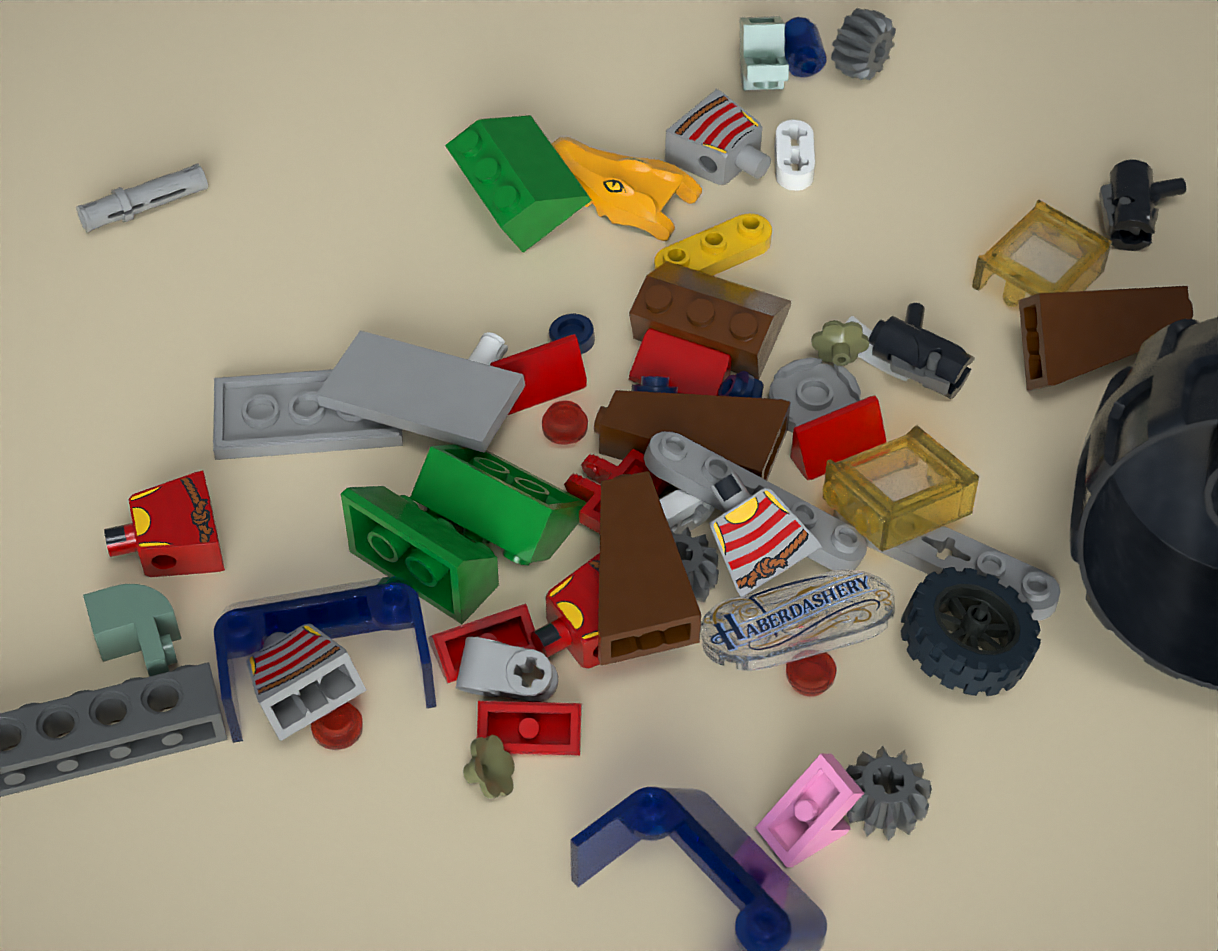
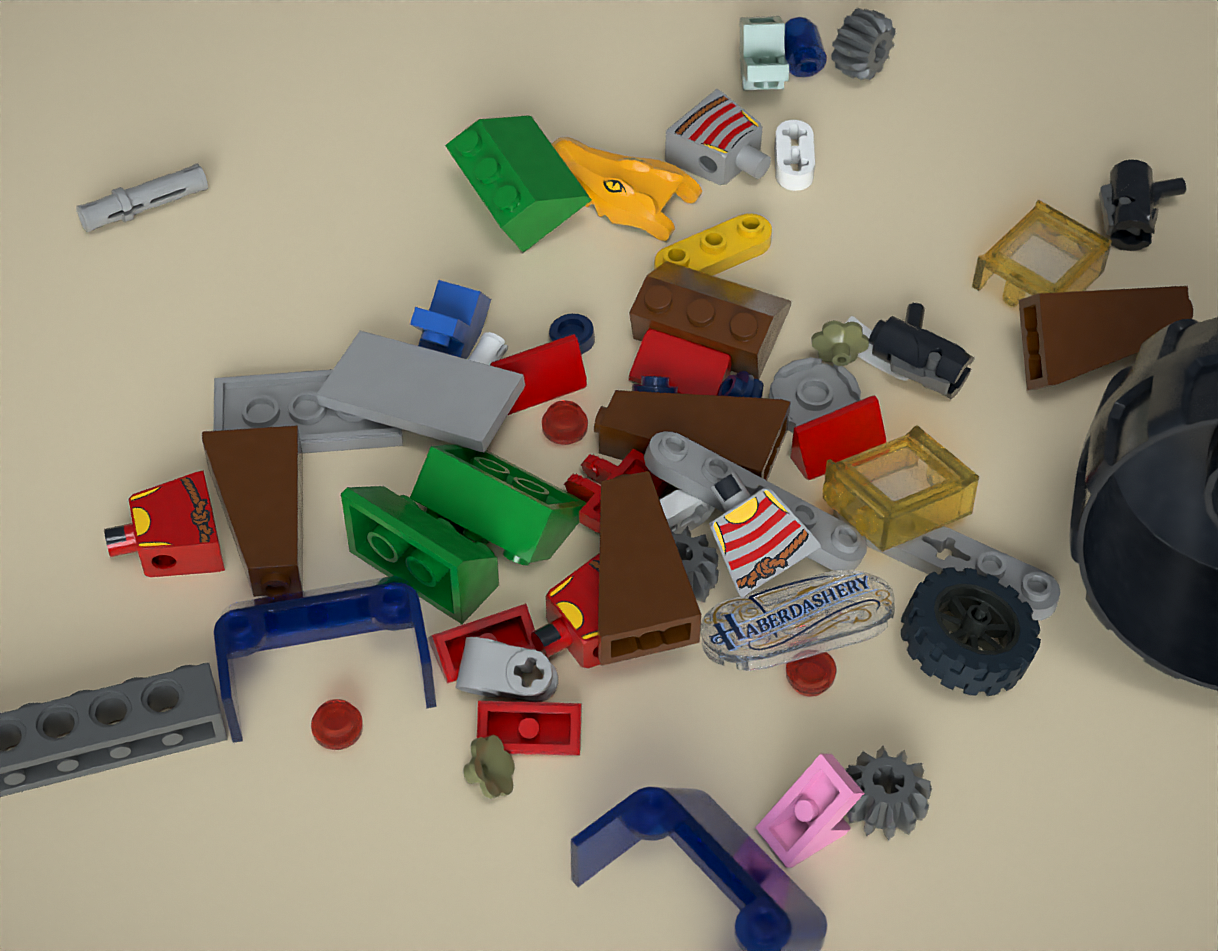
sand green brick [83,584,181,677] -> none
light grey torso [246,624,367,741] -> none
none -> reddish brown slope [202,425,303,598]
none -> blue brick [410,280,491,359]

